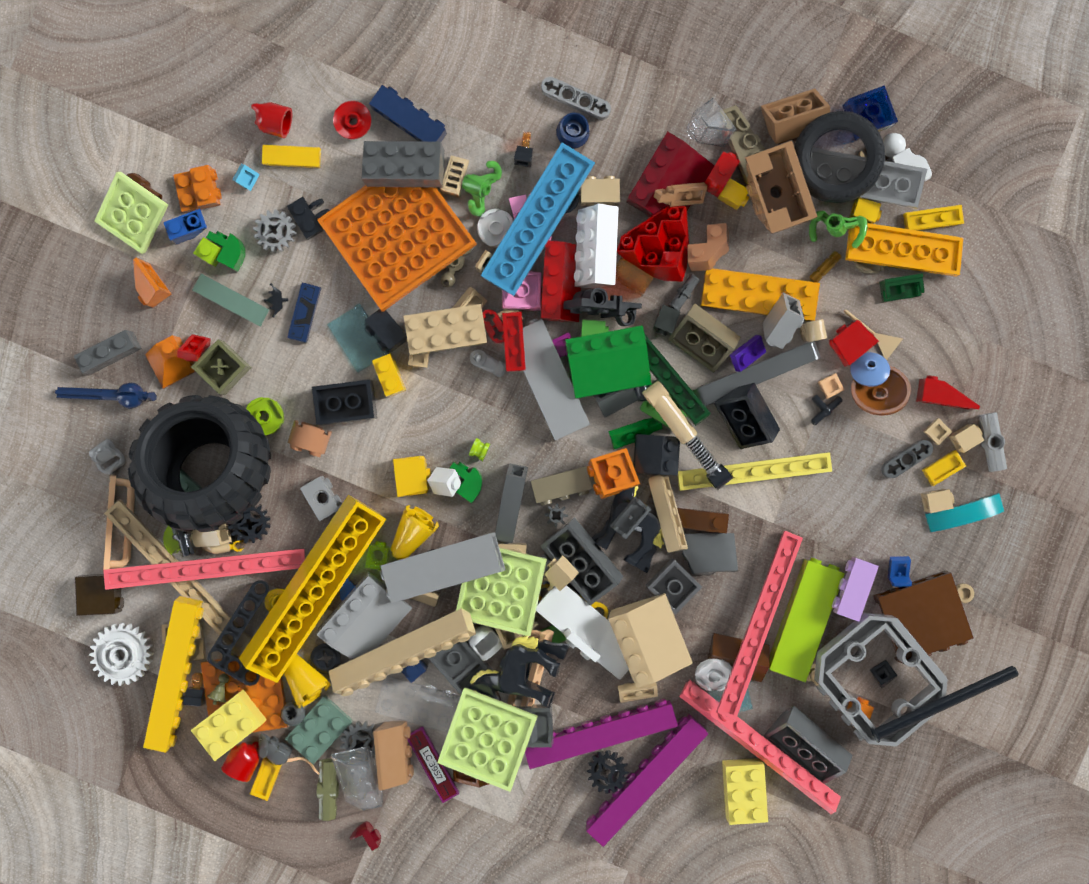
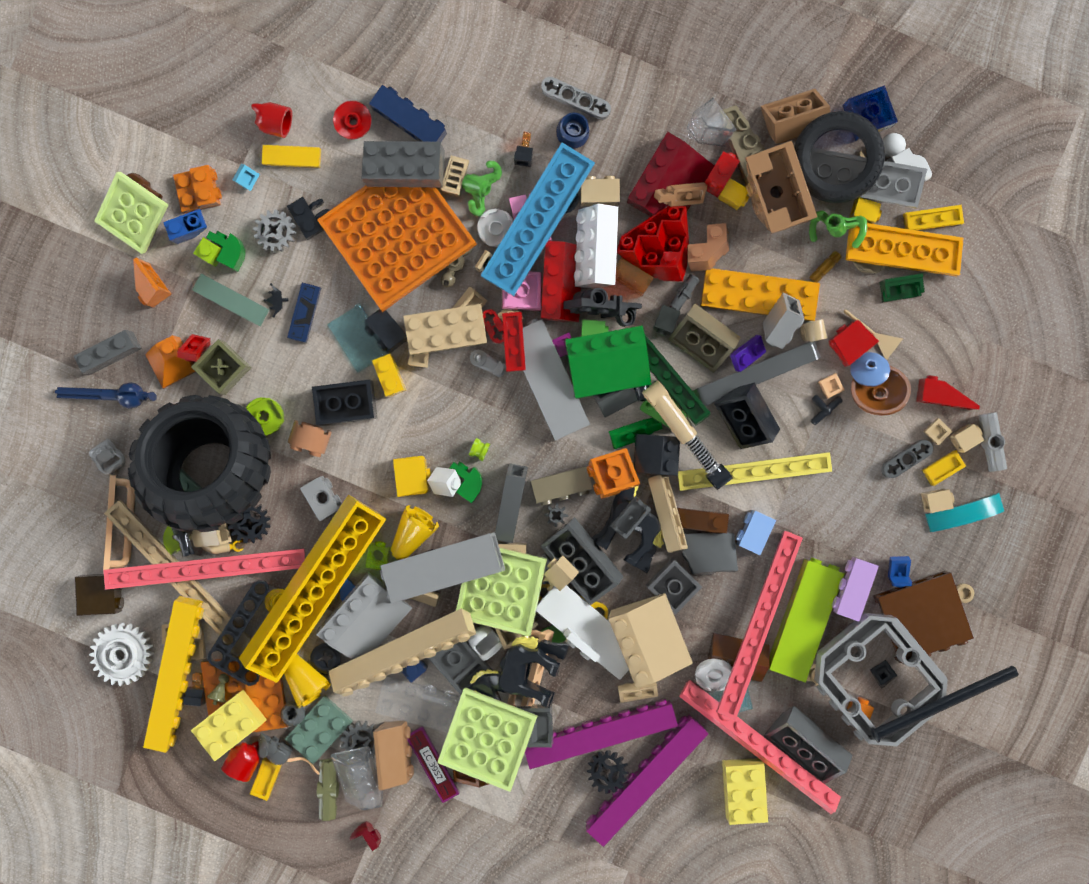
none -> light blue brick [736,510,776,555]

